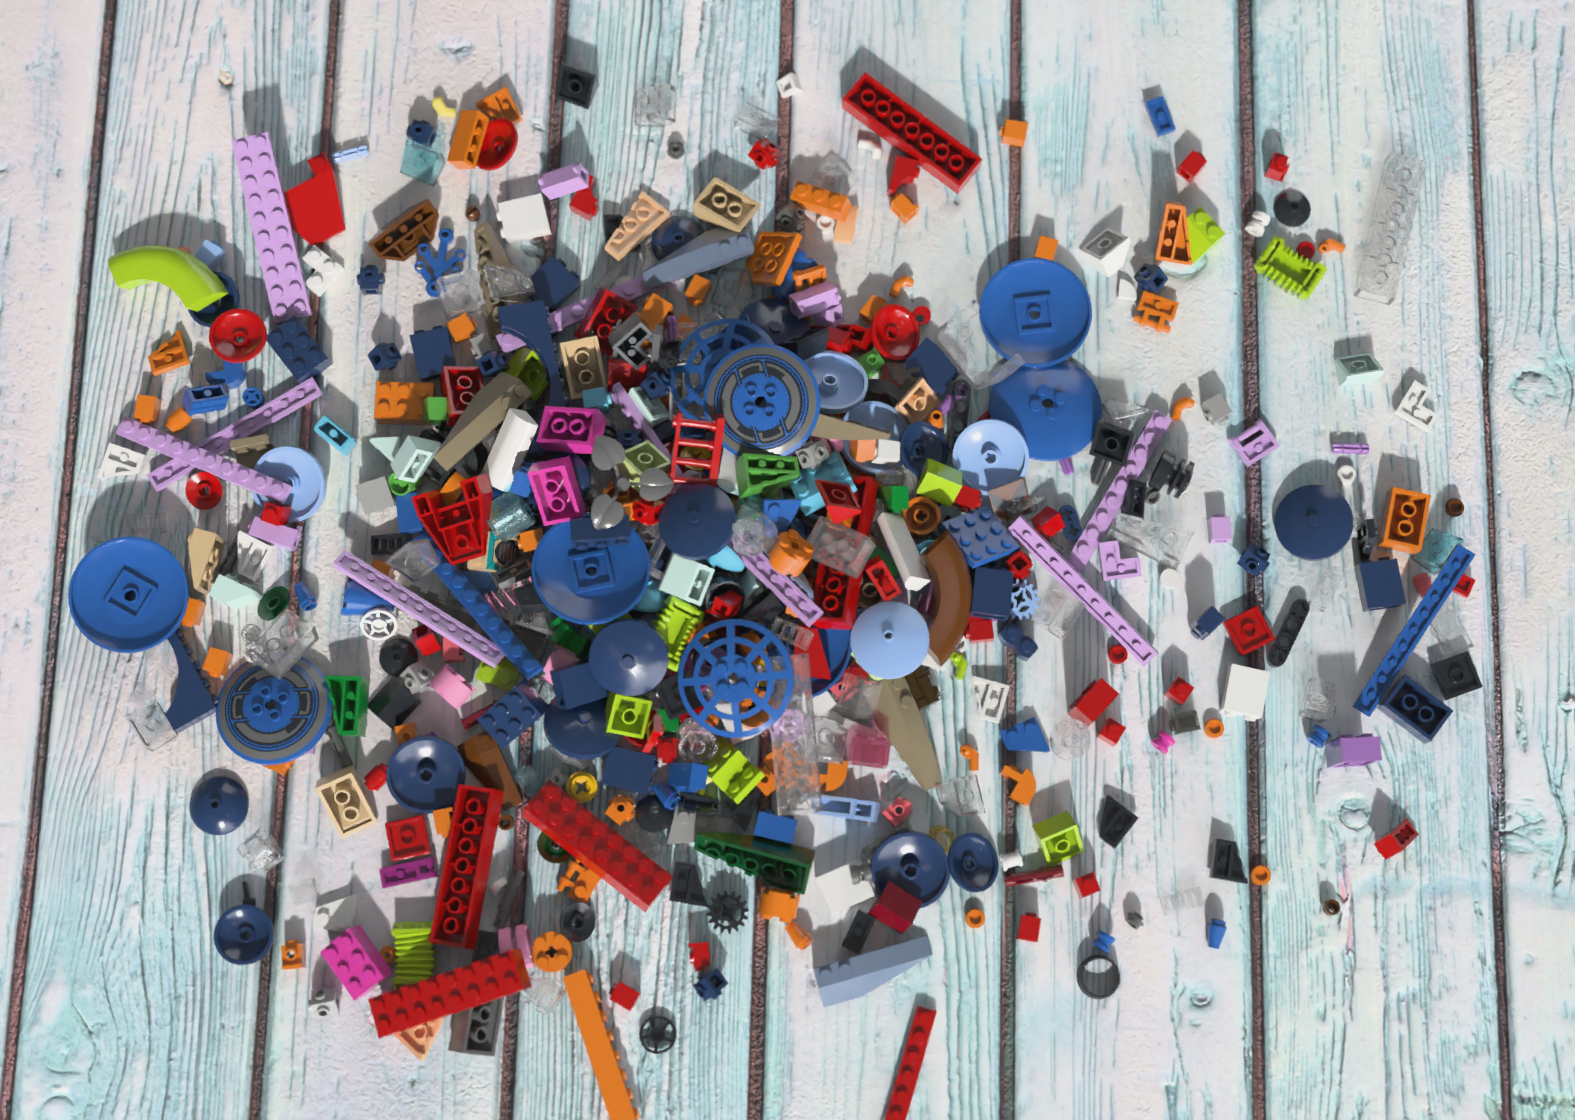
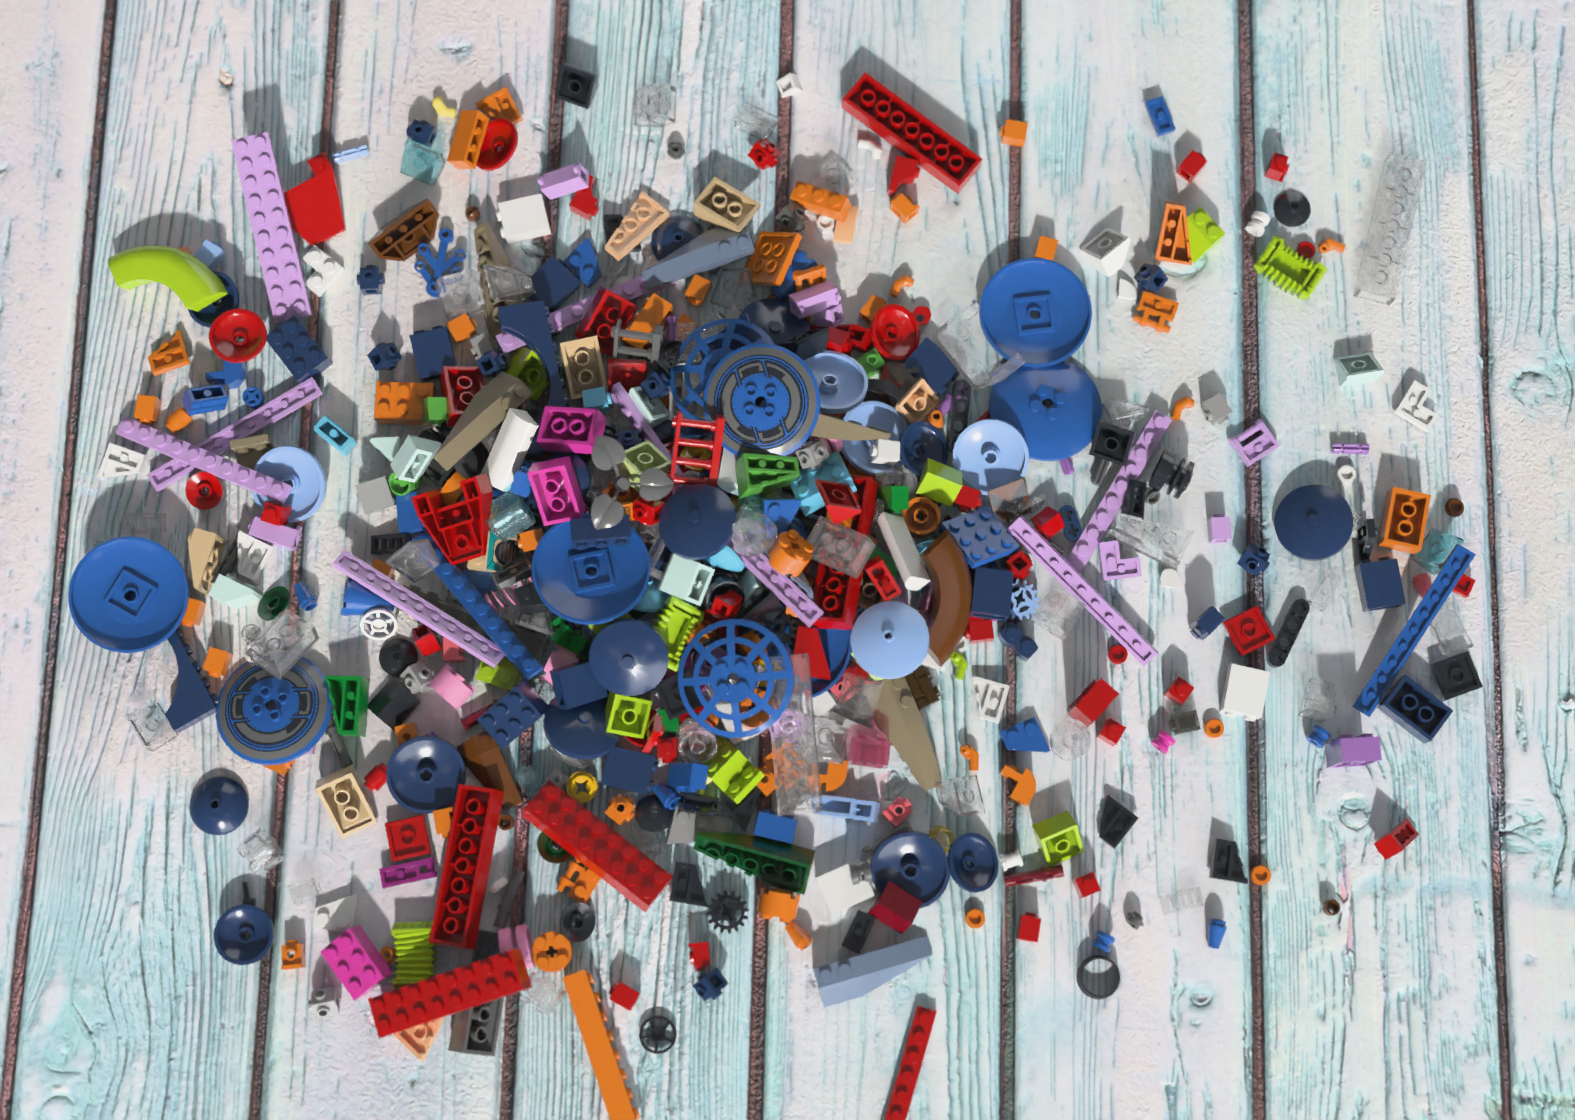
black brick [607,312,653,370] -> none
clear slope [770,616,814,651] -> none
orange brick [849,440,876,462] -> none
none -> blue wing [564,237,602,289]

